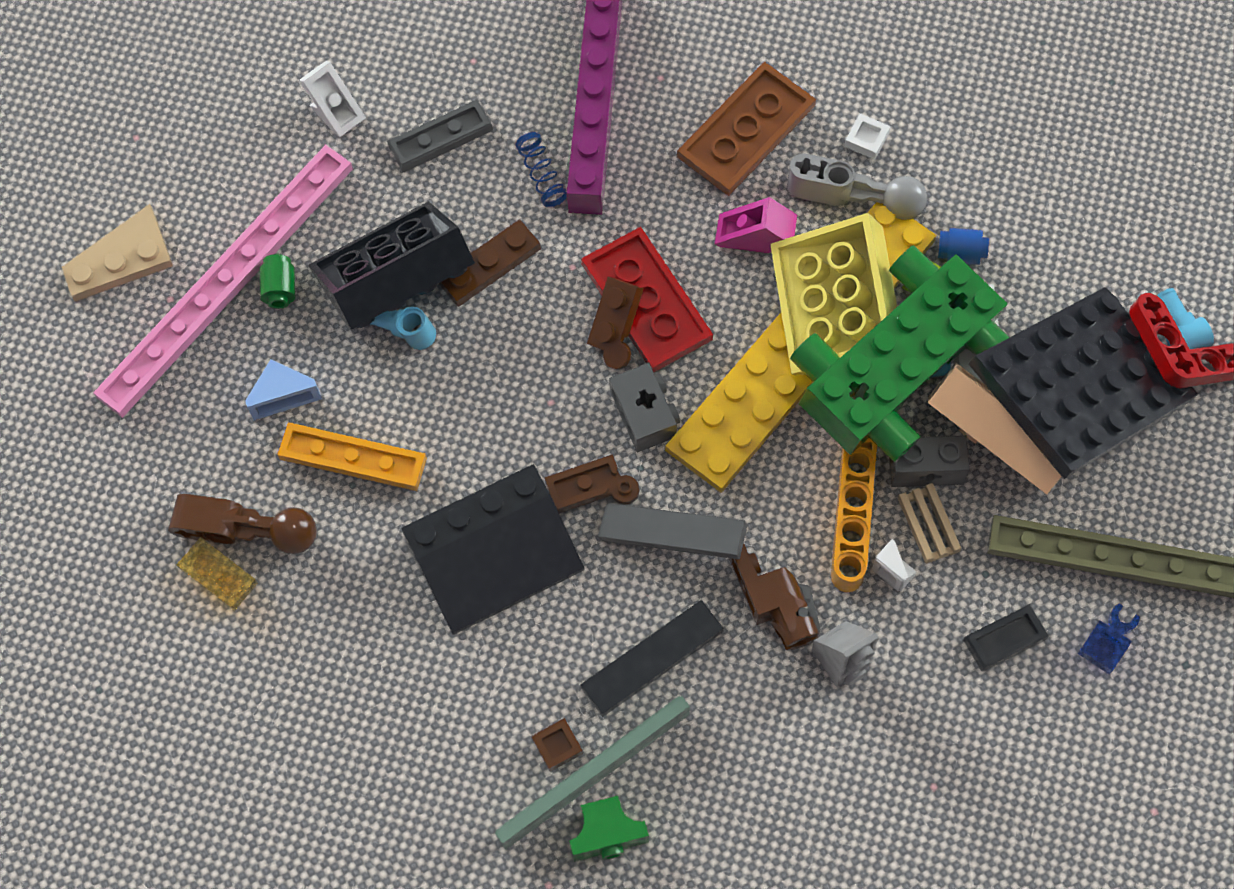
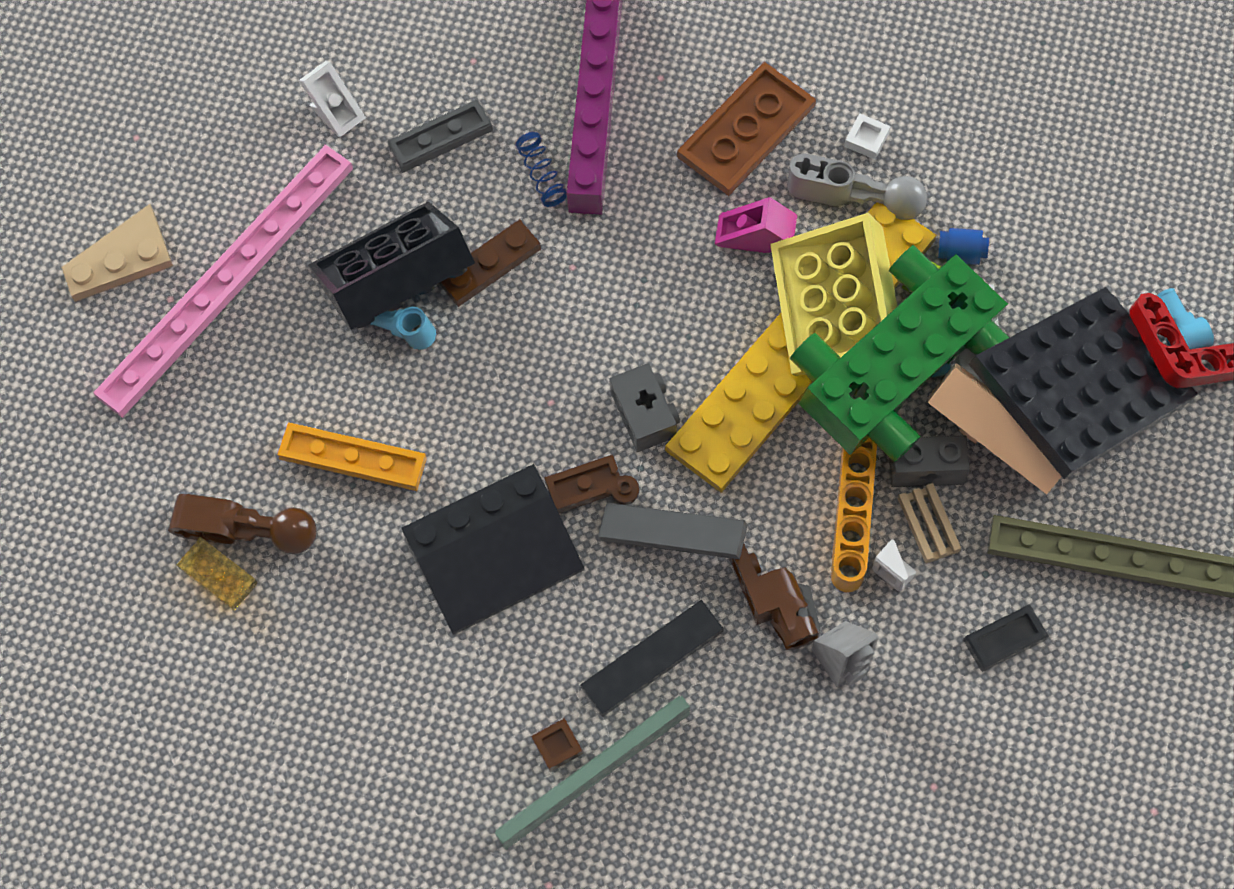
light blue slope [245,359,322,420] -> none
green brick [260,254,296,309] -> none
green brick [569,795,649,862] -> none
red plate [581,226,713,373] -> none
reddish brown hinge [587,277,644,369] -> none
clear blue plate [1077,603,1140,675] -> none

